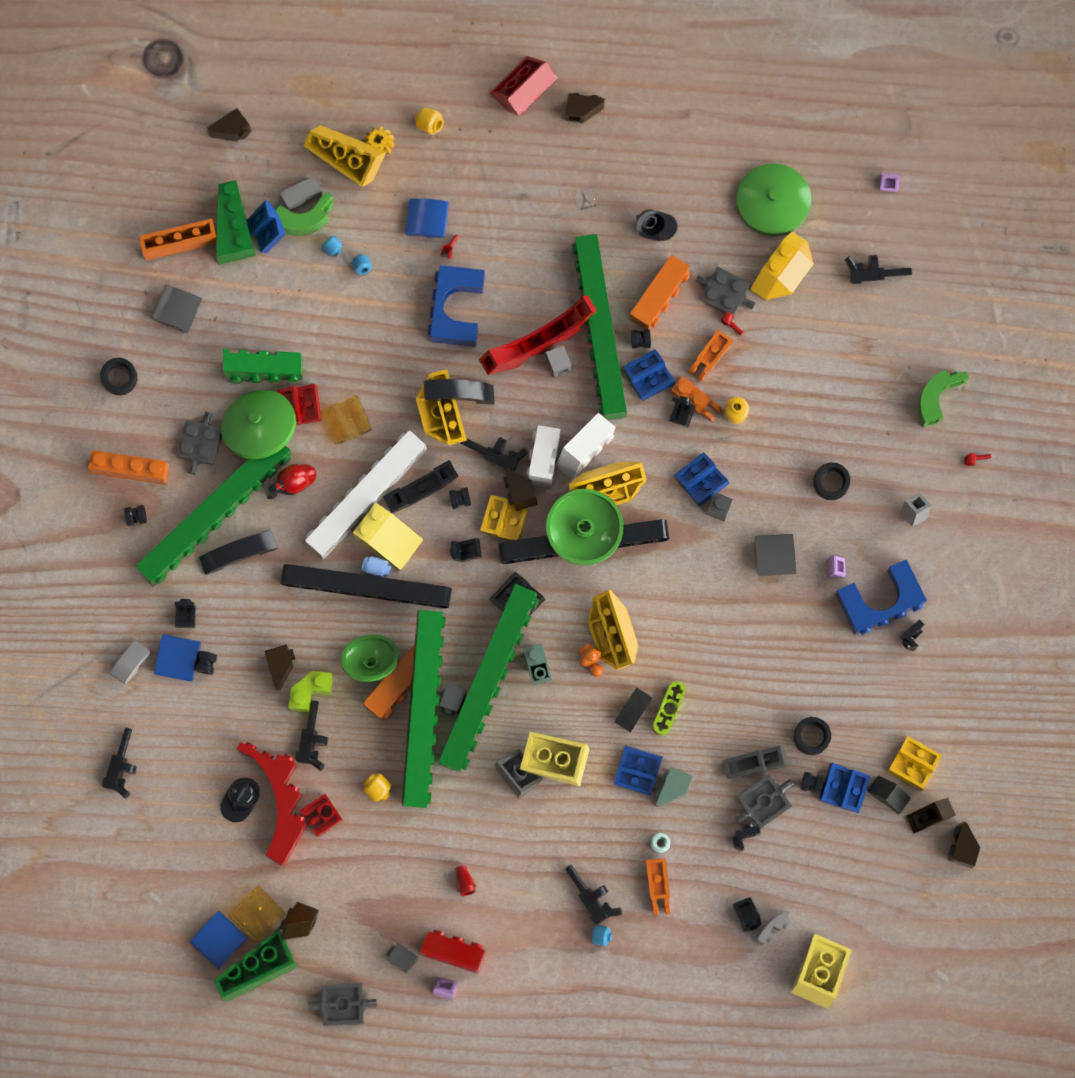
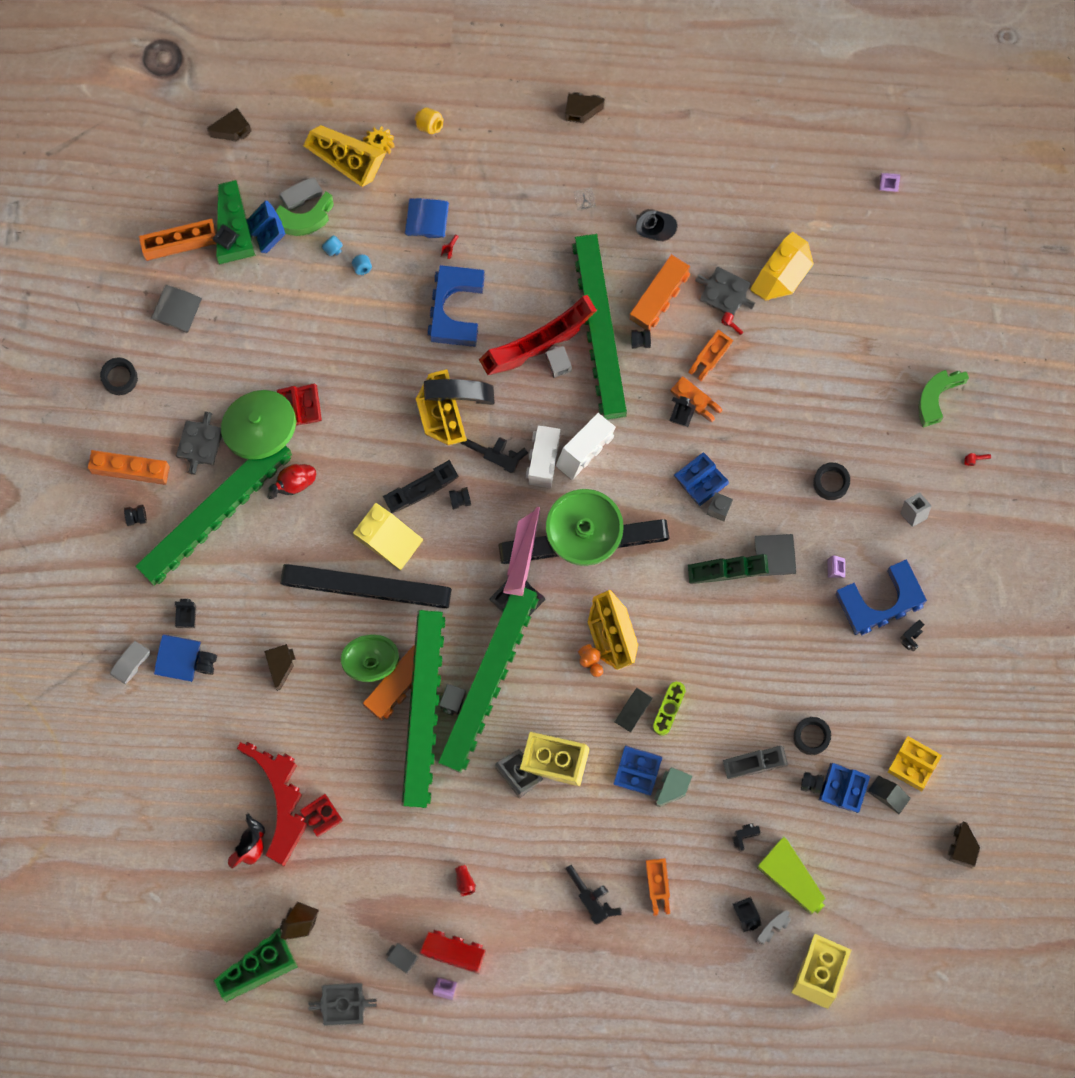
black piece [102,728,137,799] -> none
blue slope [190,911,248,970] -> none
black slope [199,531,278,575] -> none
black piece [221,778,260,822] -> none
green wedge [223,349,303,384] -> none
clear yellow slope [228,886,286,944] -> none
lime brick [288,671,334,713] -> none
black piece [295,701,328,771] -> none
white brick [305,430,427,560] -> none
clear yellow slope [321,395,373,445] -> none
light blue brick [361,556,391,578] -> none
yellow head [362,773,392,802] -> none
black bracket [450,538,482,562] -> none
yellow slope [480,495,529,541] -> none
slope [490,56,557,116] -> none
dark brown slope [503,469,538,511] -> none
sand green slope [523,643,552,686] -> none
yellow wedge [568,462,647,505] -> none
dark azure piece [591,925,613,946] -> none
blue slope [623,349,675,401] -> none
light aqua plate [651,833,670,853] -> none
yellow head [724,397,749,424] -> none
dark grey plate [735,774,794,829] -> none
bright green dish [736,163,811,236] -> none
black piece [844,255,912,285] -> none
dark brown slope [906,797,956,834] -> none
none -> black tile [212,224,239,251]
none -> hair [227,813,265,868]
none -> bright pink wedge [503,507,540,596]
none -> dark green slope [688,554,769,584]
none -> lime slope [757,836,826,915]

